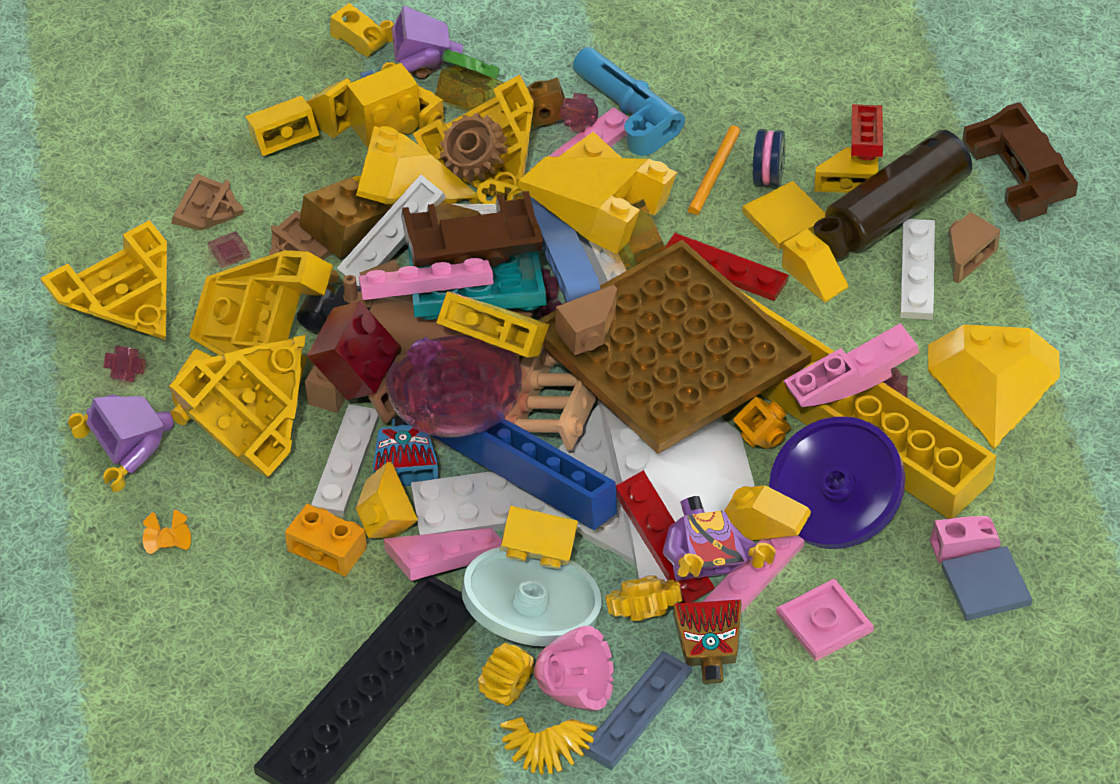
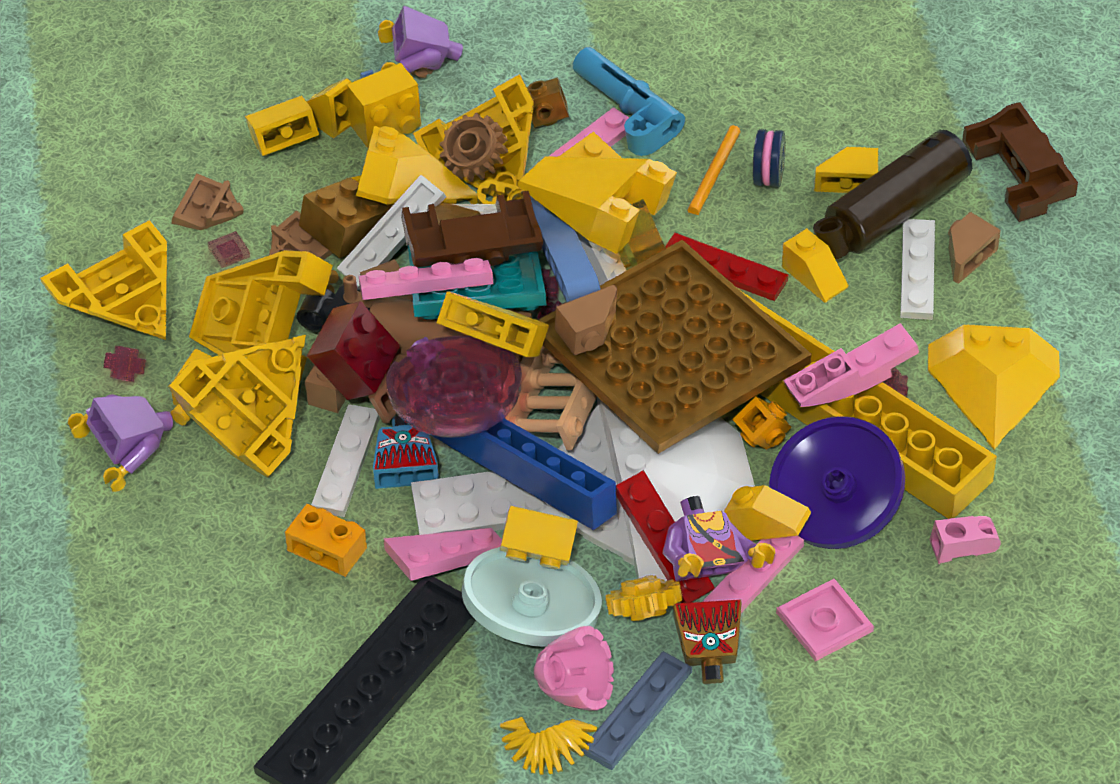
light orange piece [143,509,192,554] -> none
yellow leg [330,3,387,57] -> none
yellow slope [356,462,418,538] -> none
yellow bracket [418,86,444,129] -> none
clear yellow brick [435,65,505,110] -> none
bright green tile [441,49,500,80] -> none
yellow gear [478,642,534,706] -> none
clear pink gear [560,93,598,132] -> none
yellow tile [742,181,825,250] -> none
red plate [851,104,883,160] -> none
sand blue tile [941,546,1032,621] -> none

